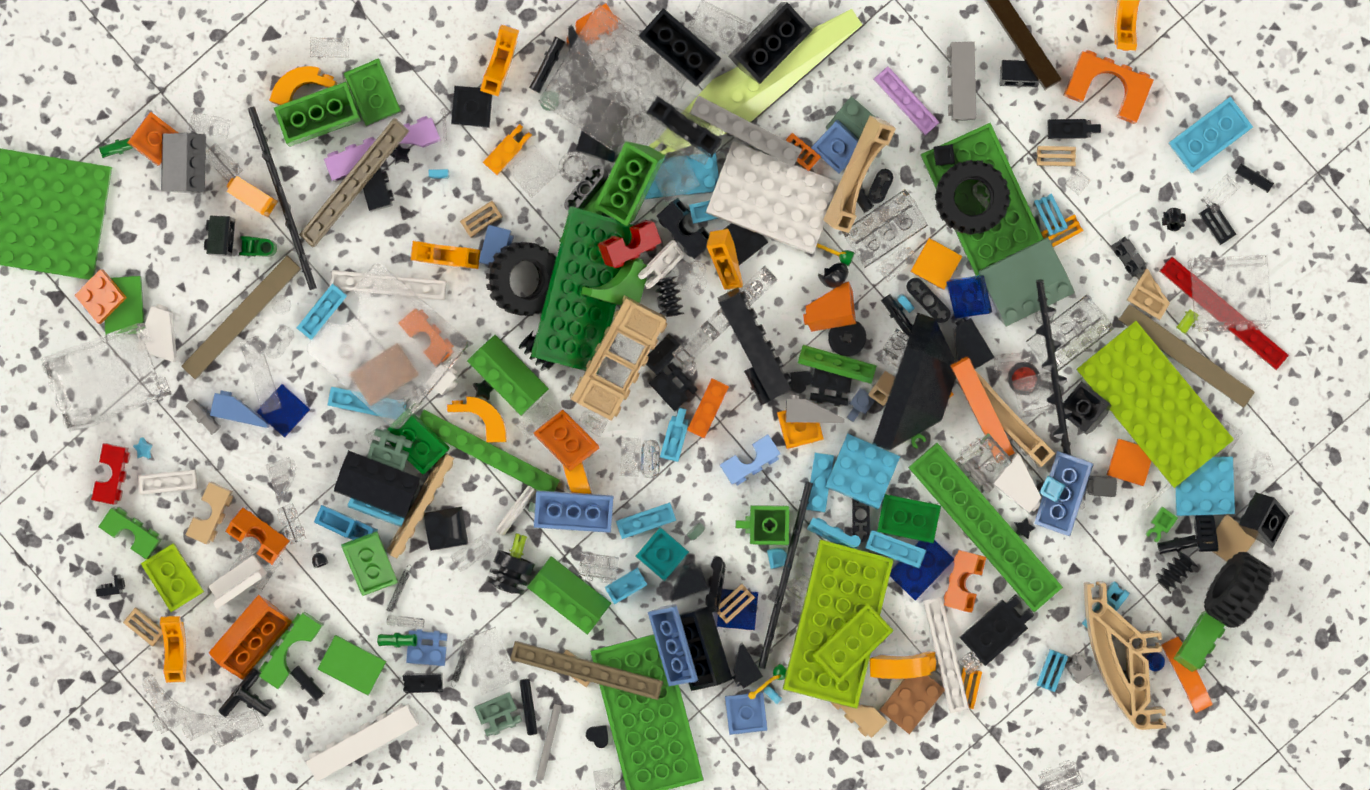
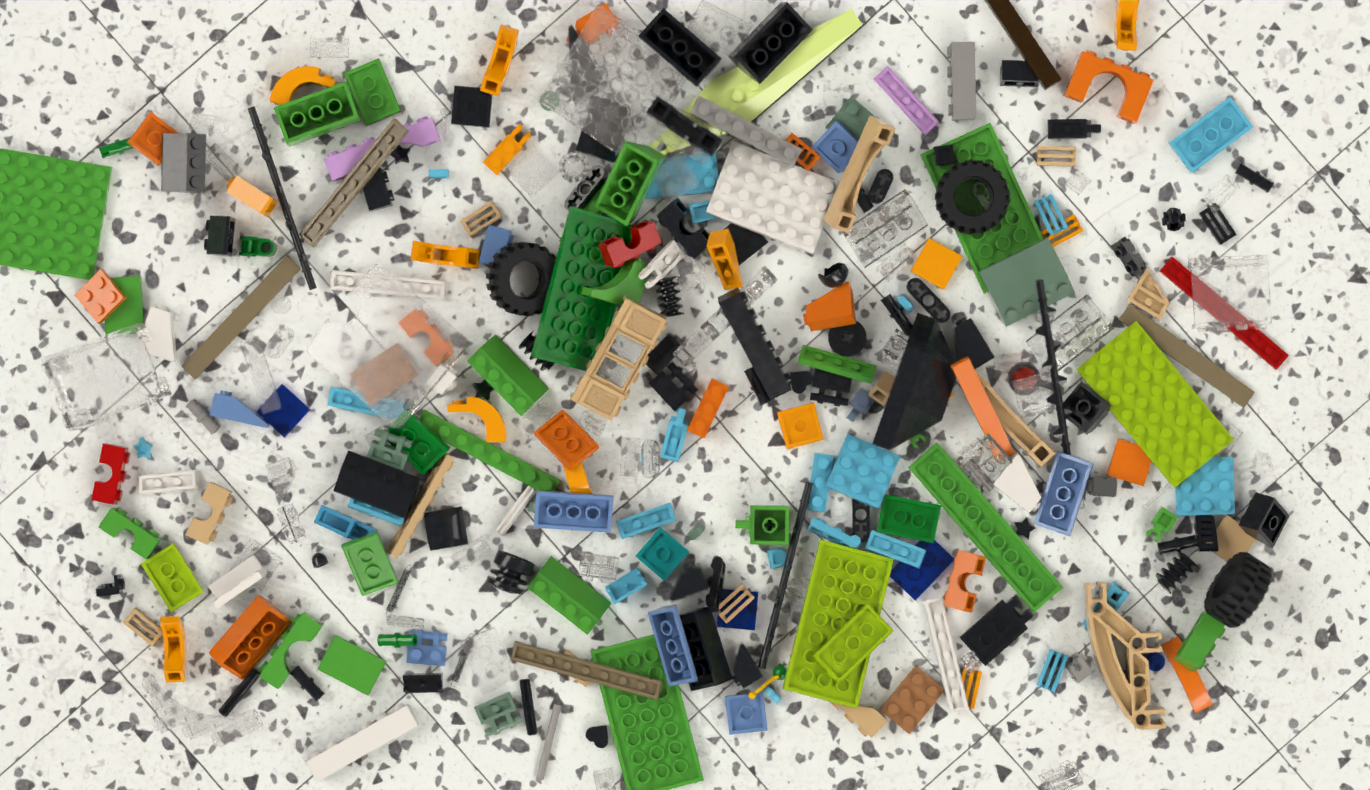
orange arch [225,508,290,565] -> none
black pin [233,686,272,717] -> none
medium azure plate [297,283,348,340] -> none
lime pin [509,533,527,559] -> none
black pin [529,37,566,93] -> none
light blue arch [720,434,780,485] -> none
light grey slope [786,395,844,423] -> none
green hinge [816,243,855,267] -> none
light orange arch [870,651,936,679] -> none
clear blue plate [947,275,992,318] -> none
medium azure tile [1039,476,1065,502] -> none
lime pin [1176,309,1199,334] -> none

